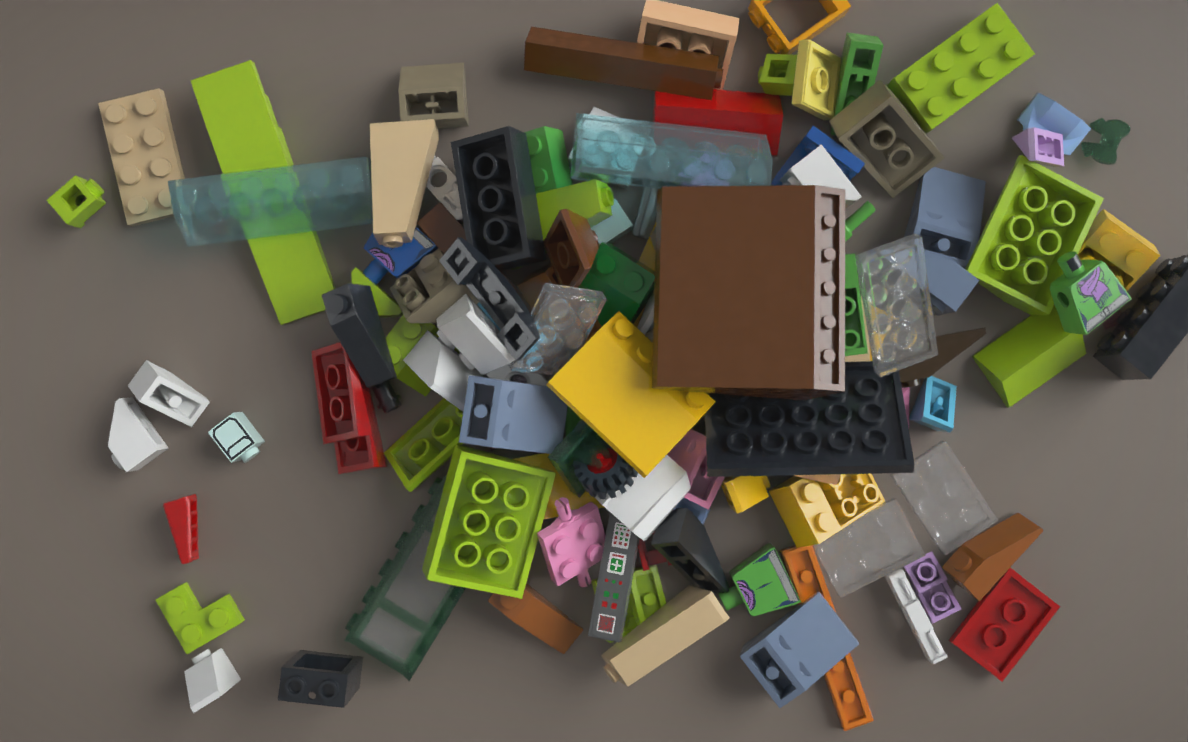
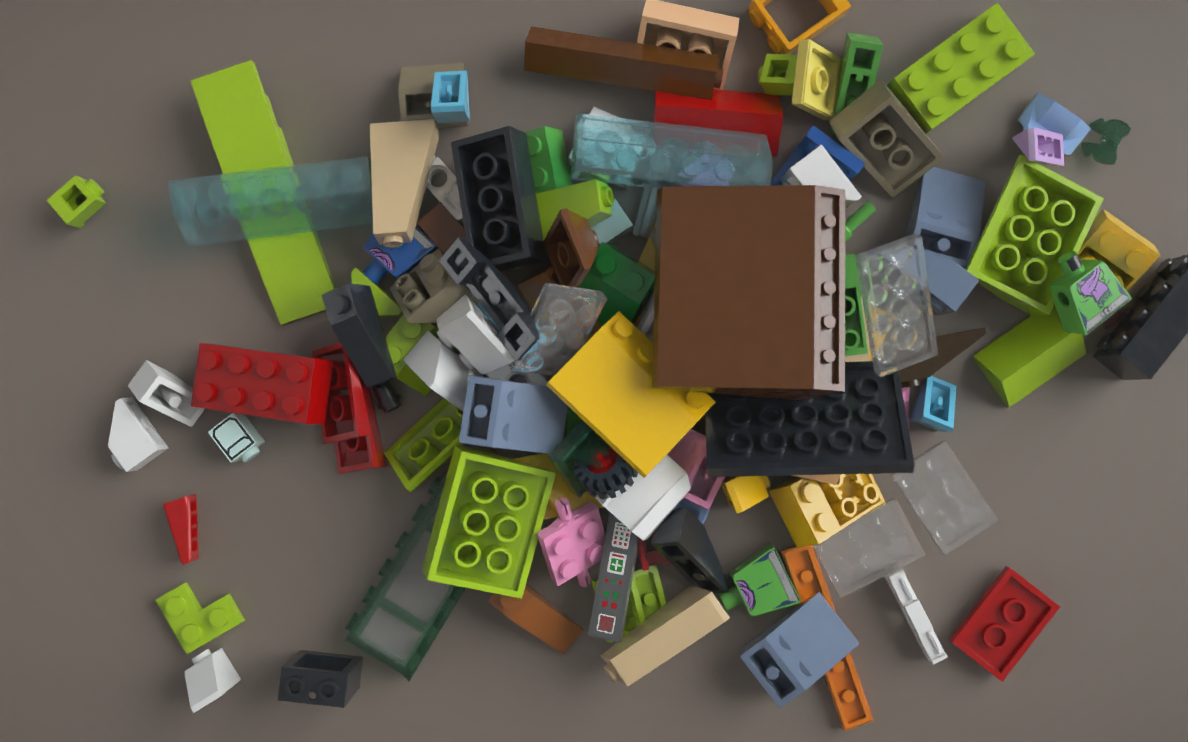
tan plate [98,88,193,227] -> none
lavender slope [903,551,962,624] -> none
dark orange slope [942,513,1044,601] -> none
none -> red piece [191,343,333,424]
none -> medium azure slope [431,71,470,123]

